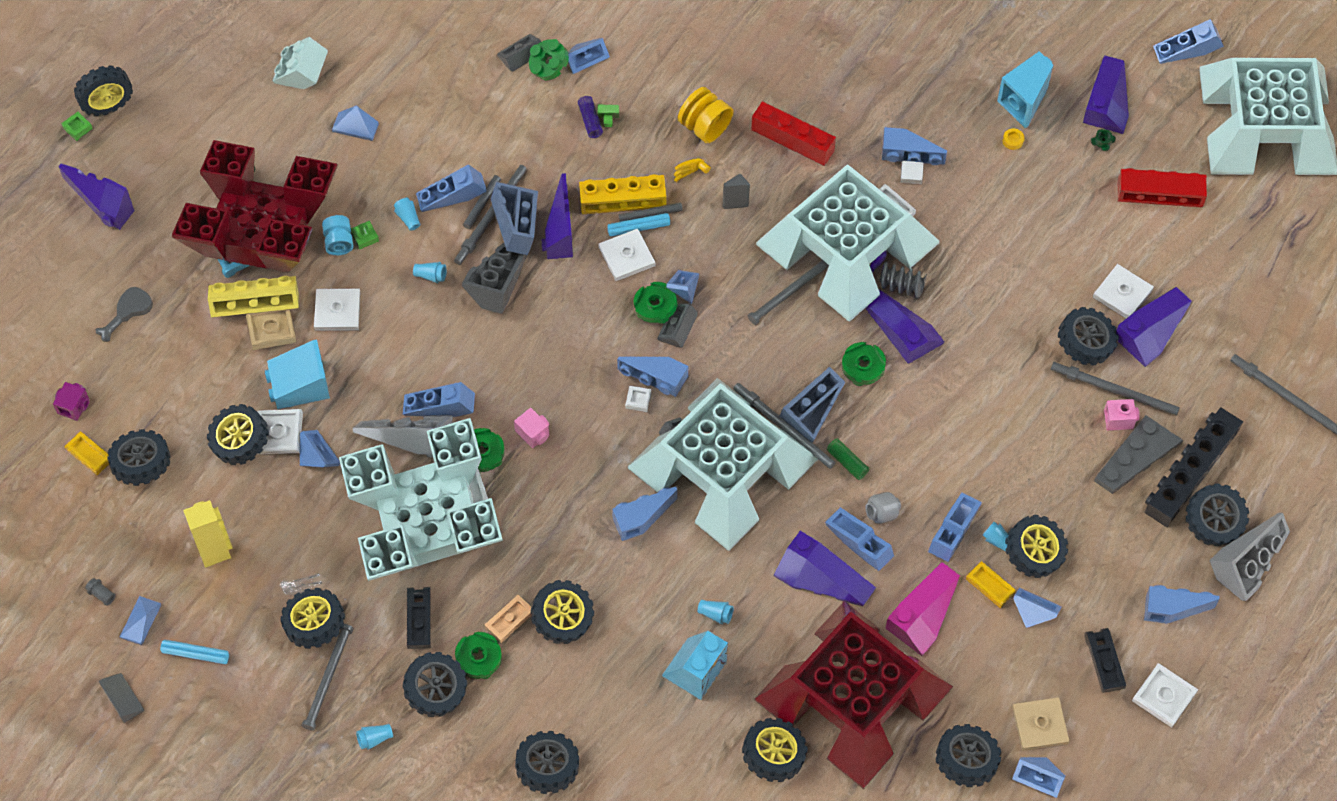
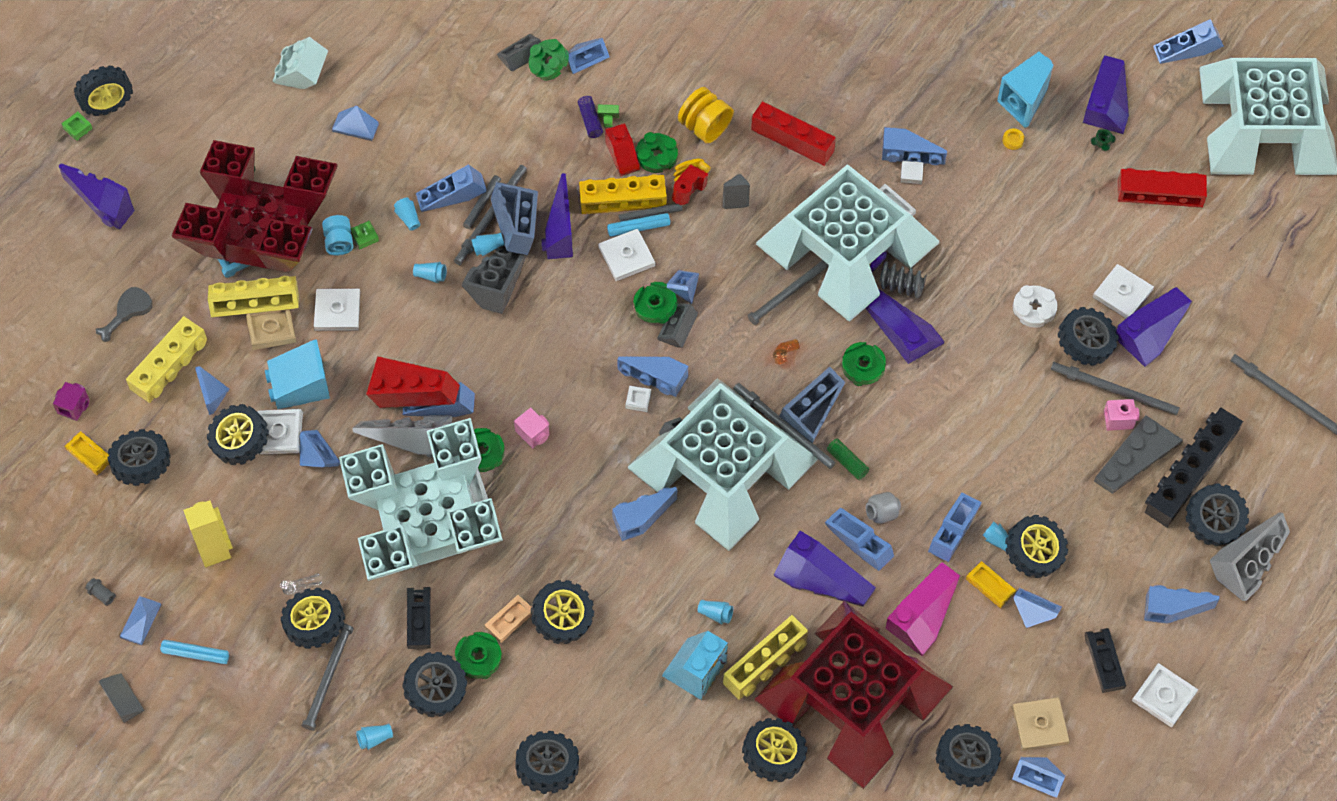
none -> light yellow brick [126,316,207,403]
none -> medium blue slope [195,366,229,415]
none -> red wedge [366,356,460,408]
none -> medium azure cone [472,233,505,256]
none -> red slope [605,123,640,177]
none -> green plate [636,132,678,173]
none -> red leg [672,164,708,205]
none -> light yellow brick [723,615,808,700]
none -> clear orange arm [773,339,800,364]
none -> white plate [1013,285,1057,328]

